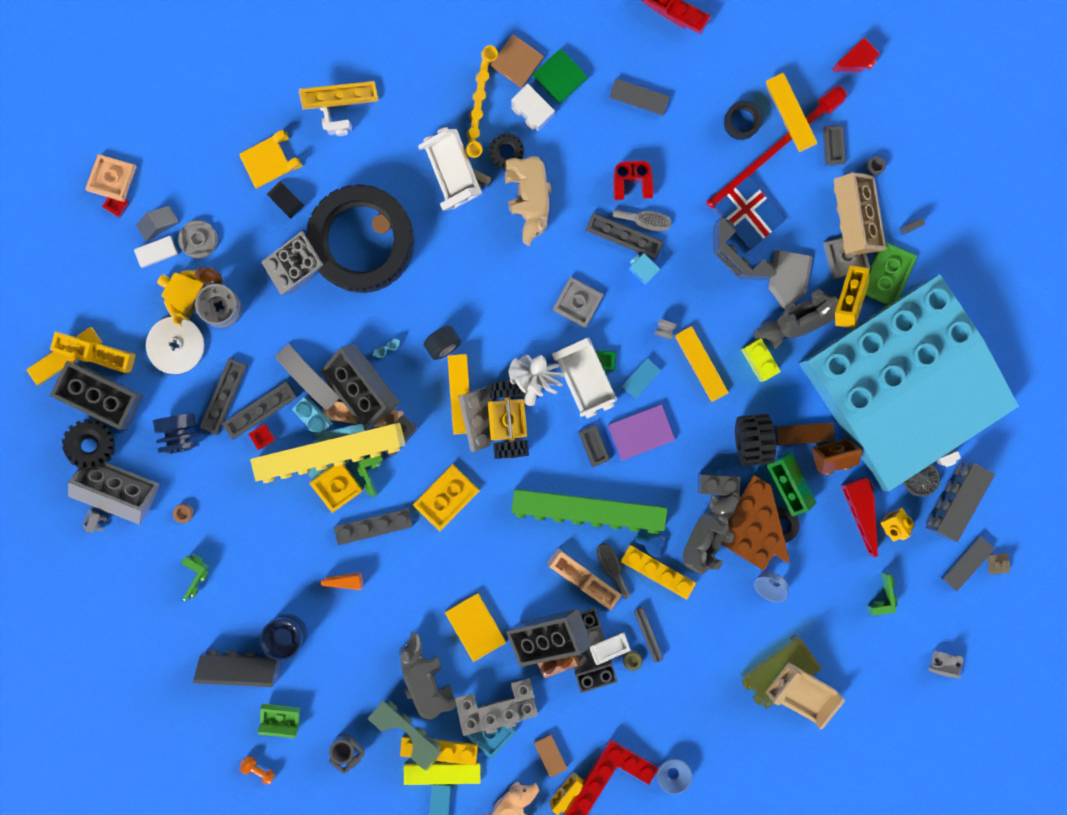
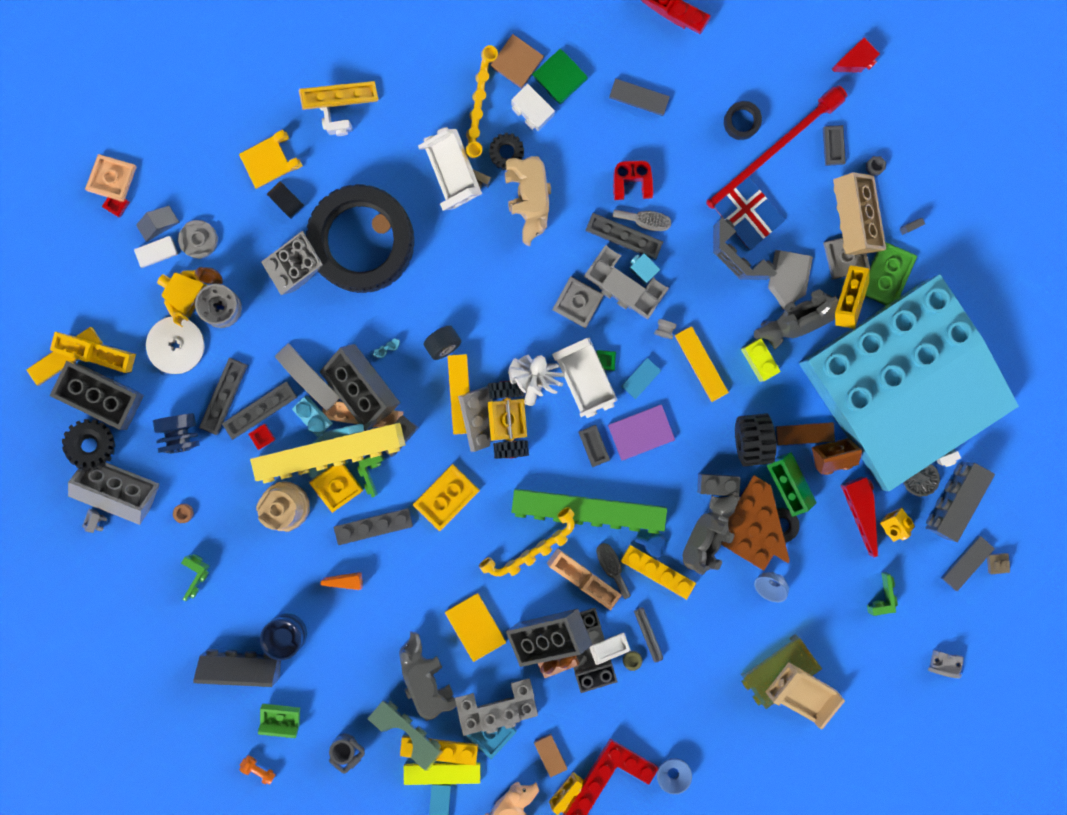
yellow slope [766,73,817,152] -> none
none -> tan piece [256,482,310,532]
none -> yellow bar [479,507,575,577]
none -> light grey bracket [584,245,669,320]

